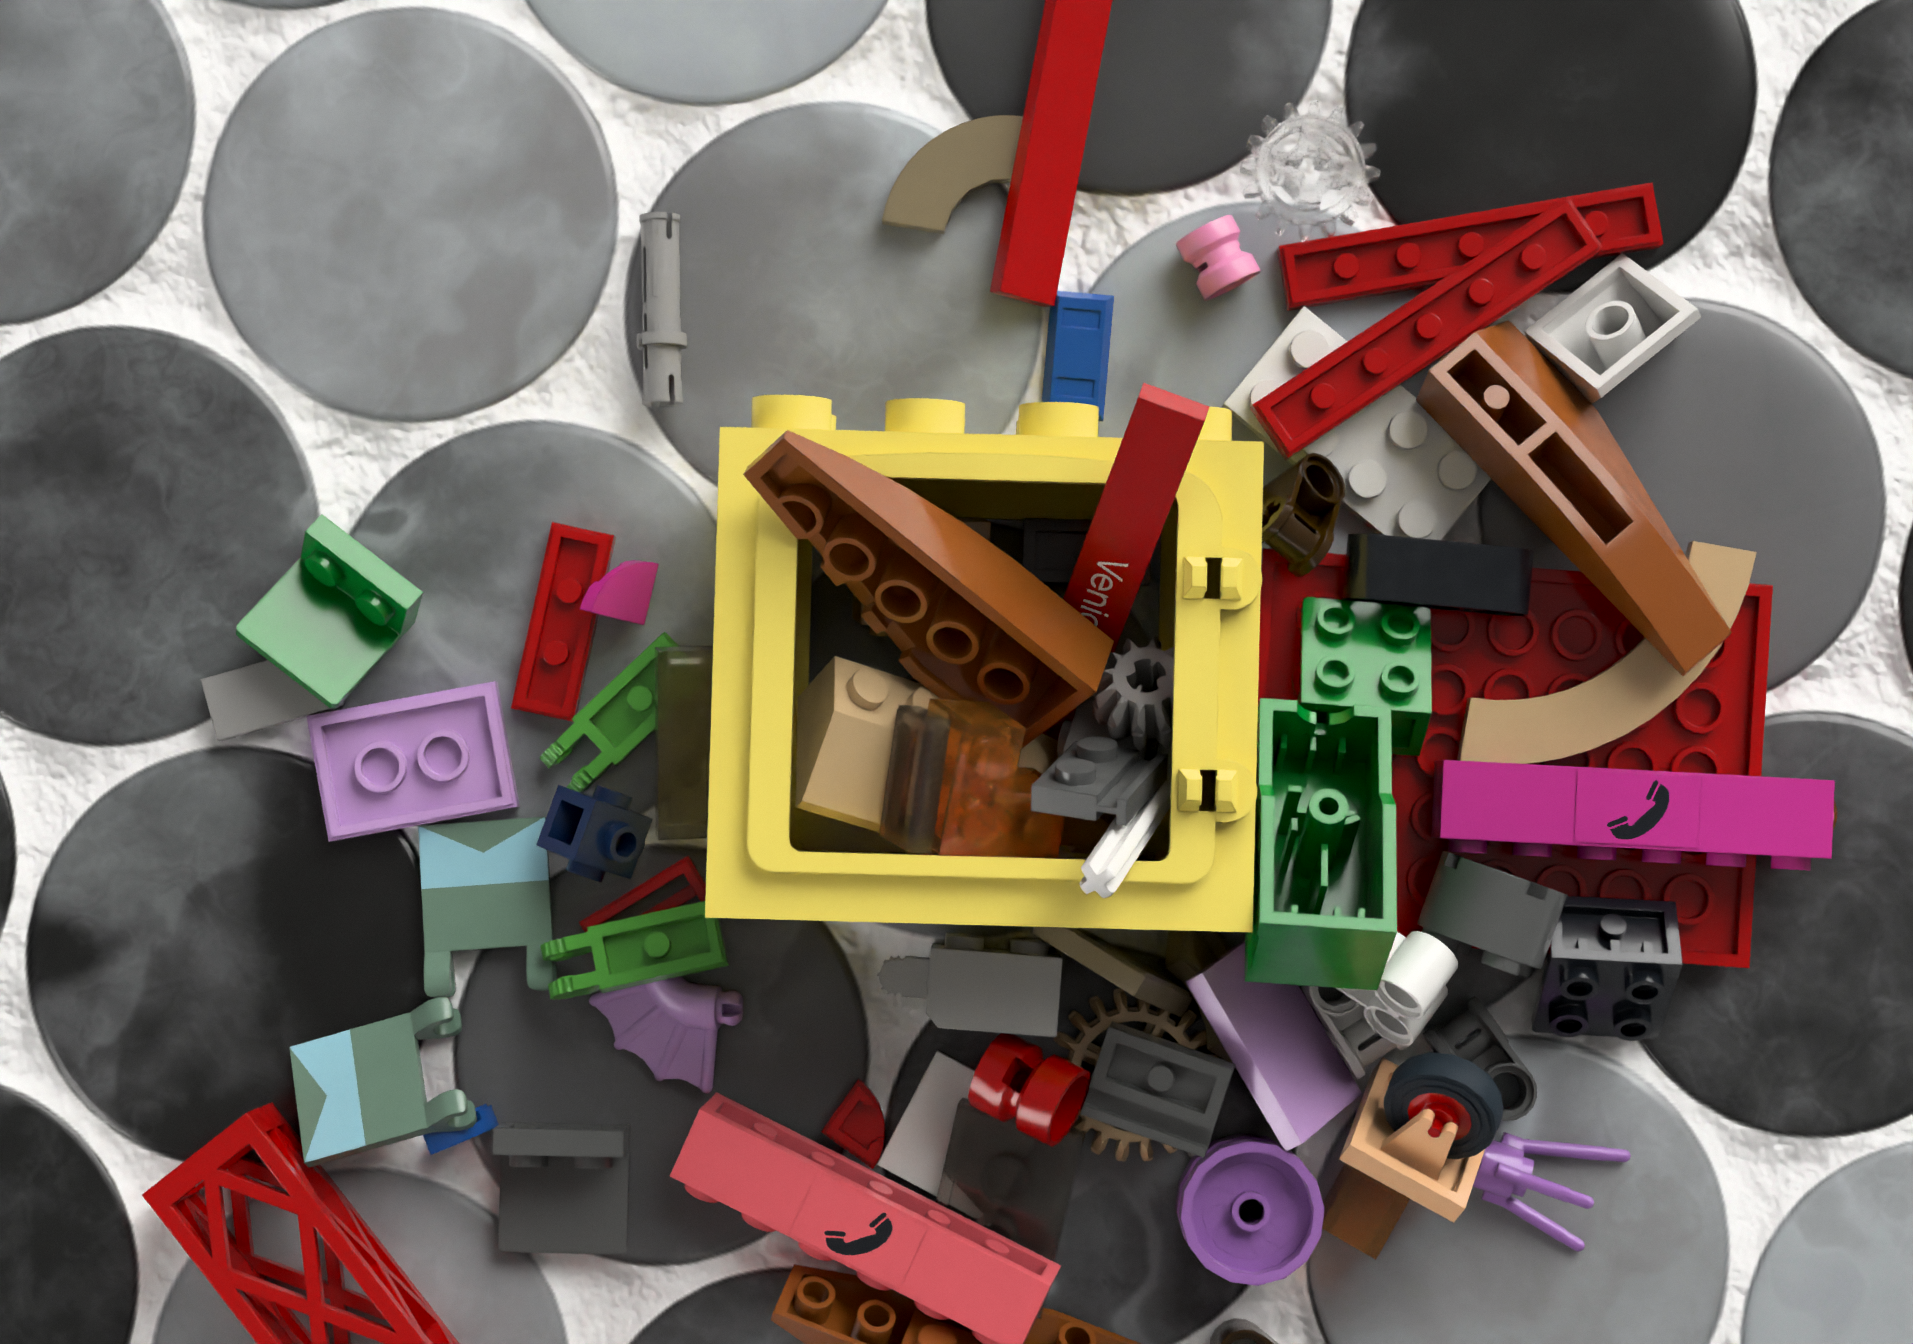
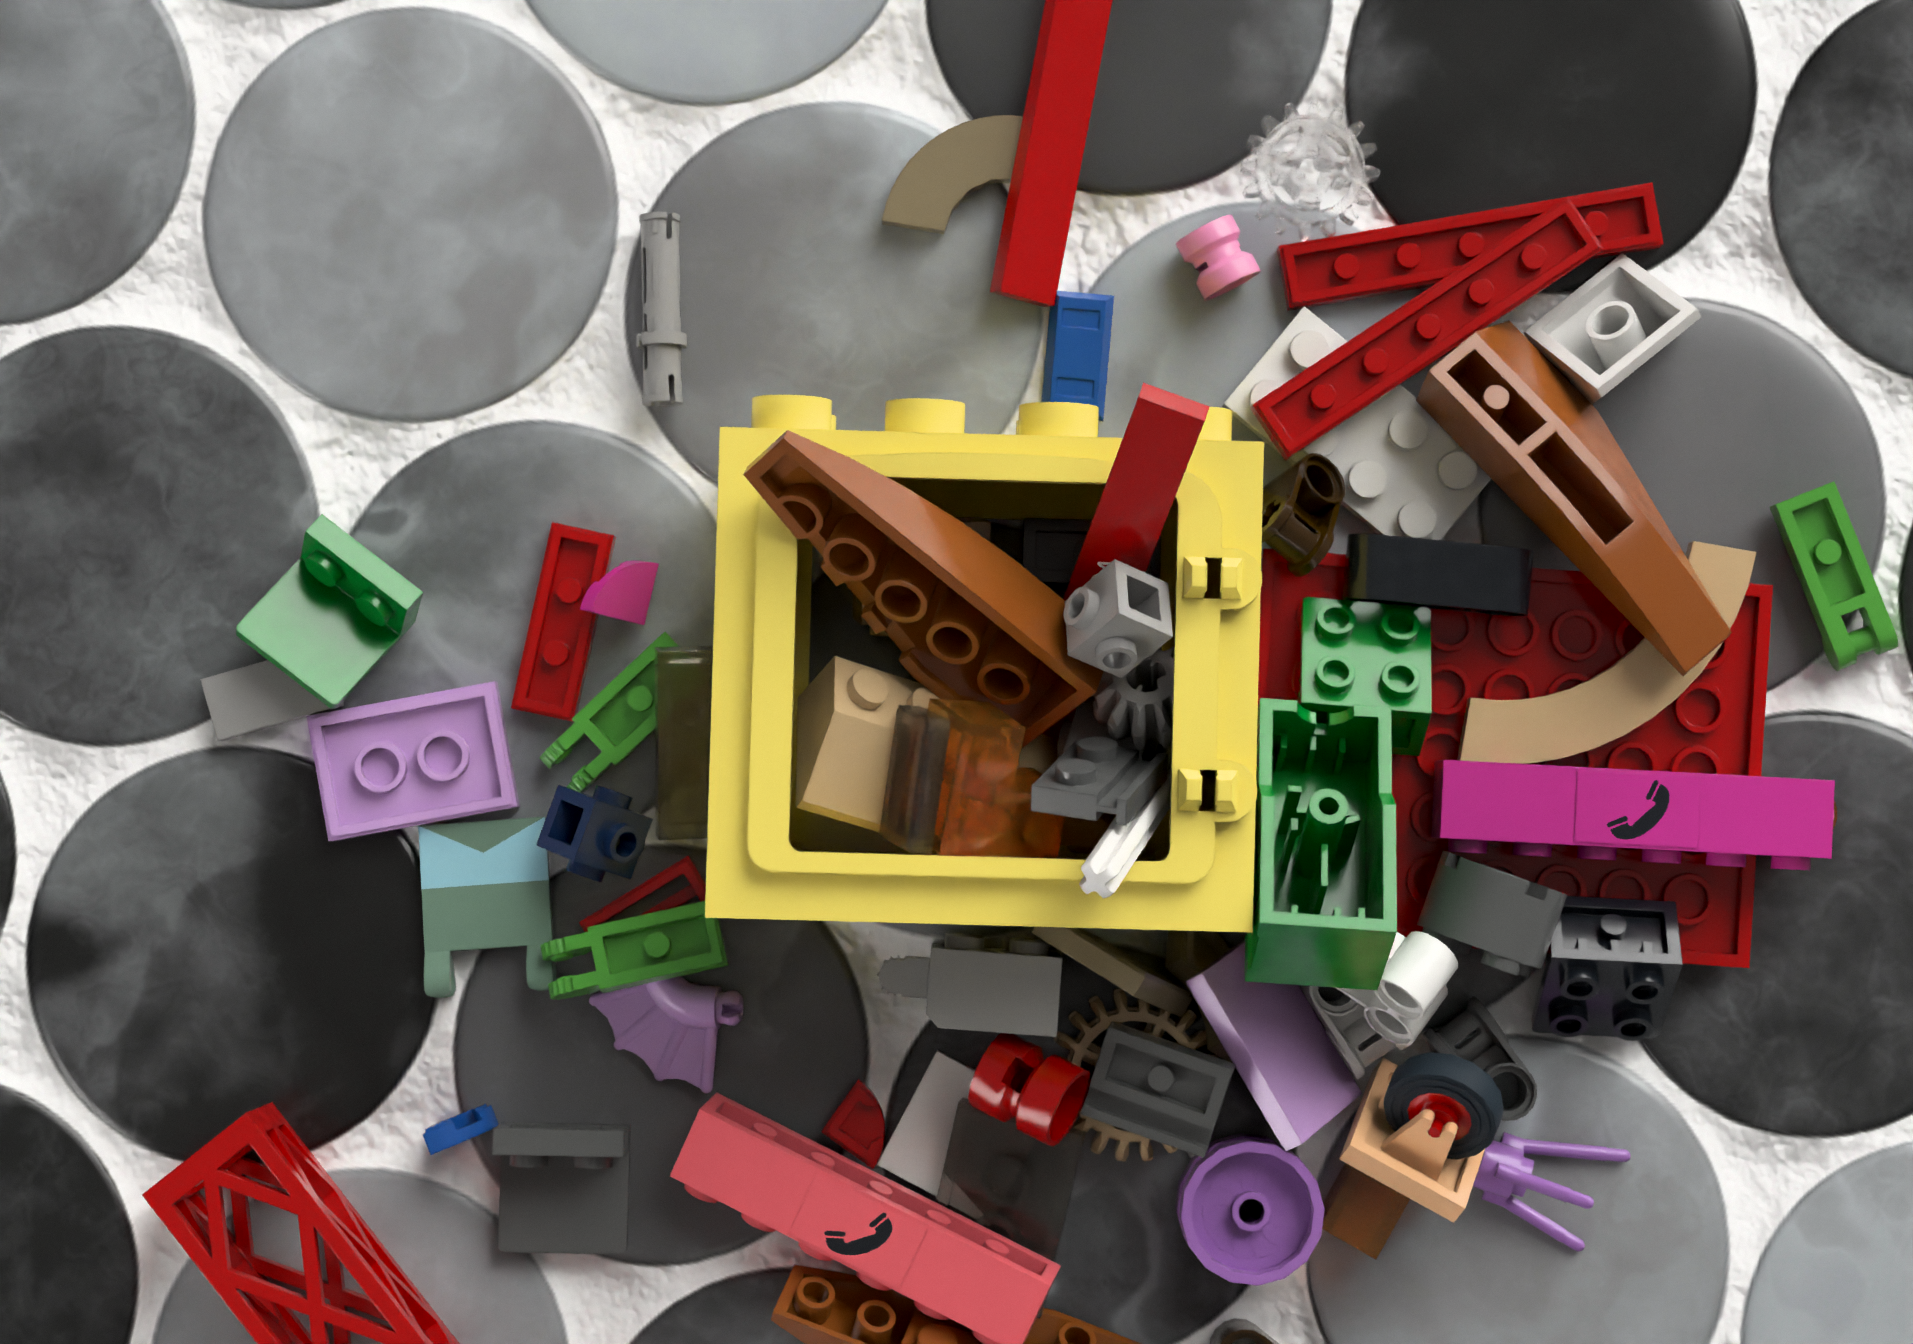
sand green flag [289,997,477,1167] -> none
none -> light grey brick [1064,559,1173,678]
none -> bright green plate [1770,481,1898,671]

